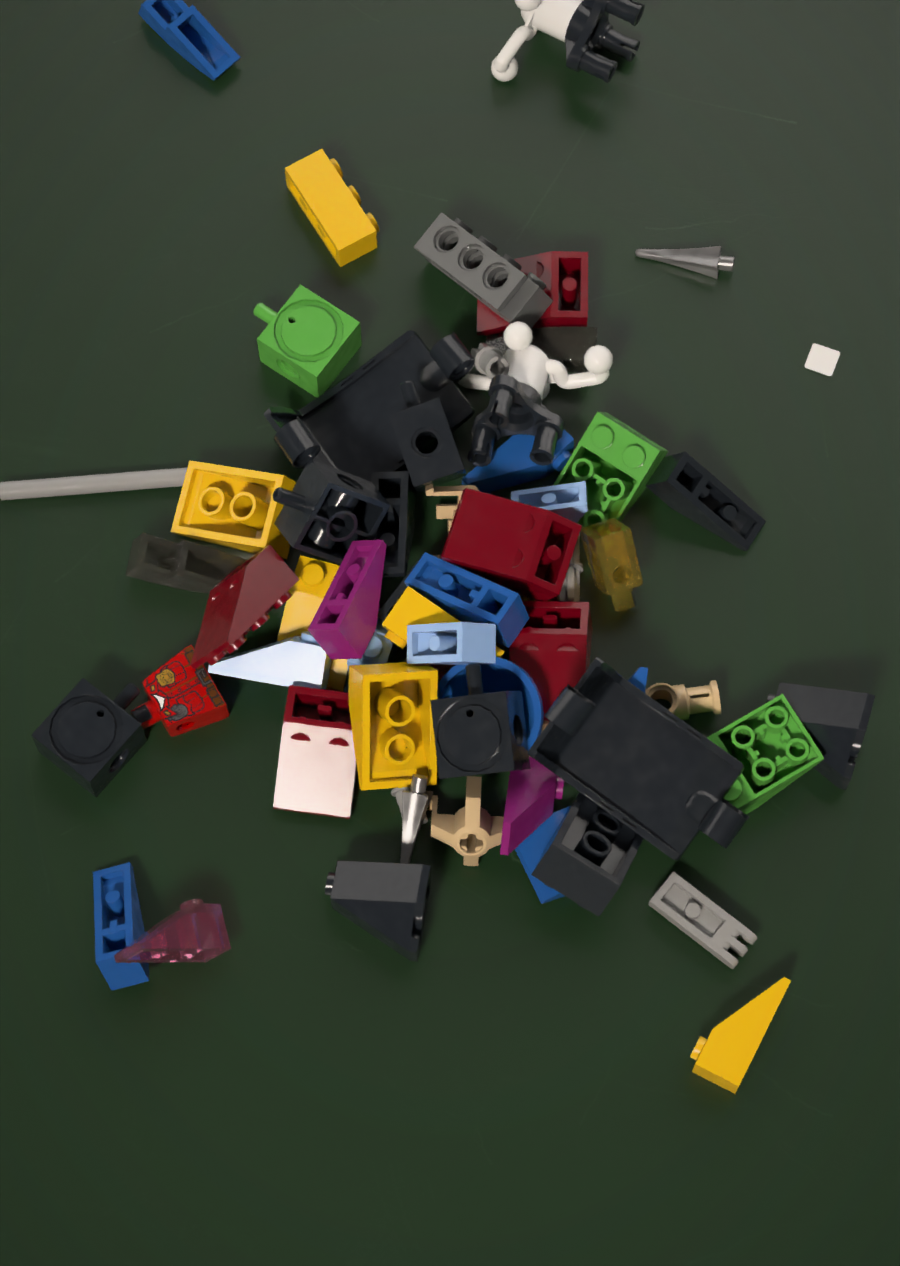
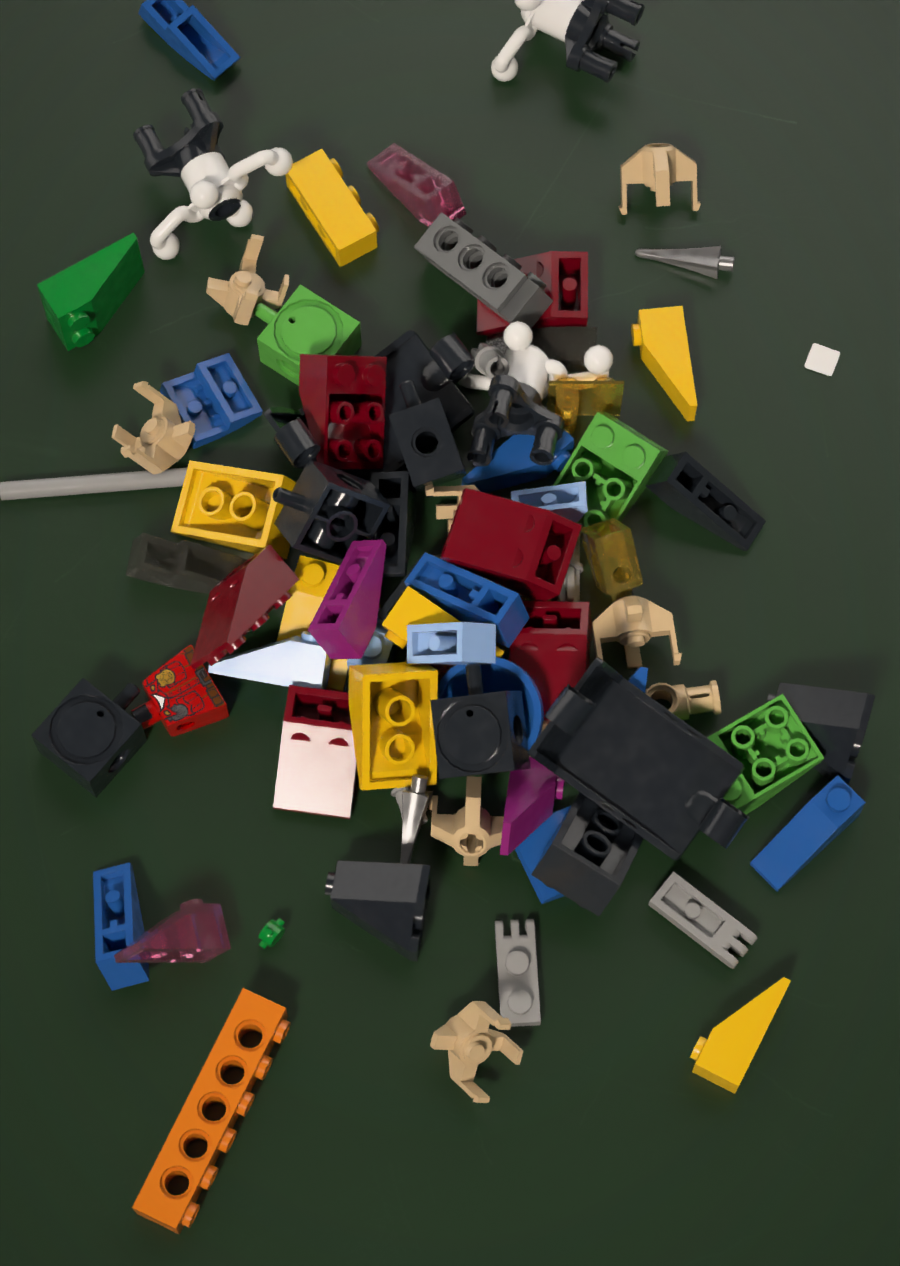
none -> green slope [37,232,145,351]
none -> tan piece [111,381,195,475]
none -> orange brick [132,988,291,1235]
none -> wheel [133,88,293,260]
none -> blue slope [160,353,263,449]
none -> tan piece [206,234,289,325]
none -> green piece [258,918,286,949]
none -> dark red slope [299,354,387,469]
none -> clear pink slope [367,143,467,227]
none -> tan piece [430,1001,523,1103]
none -> light grey hinge [495,919,541,1027]
none -> clear yellow hinge [547,377,624,435]
none -> tan piece [592,596,682,669]
none -> tan piece [618,143,701,215]
none -> yellow slope [631,306,697,421]
none -> blue slope [750,775,866,892]

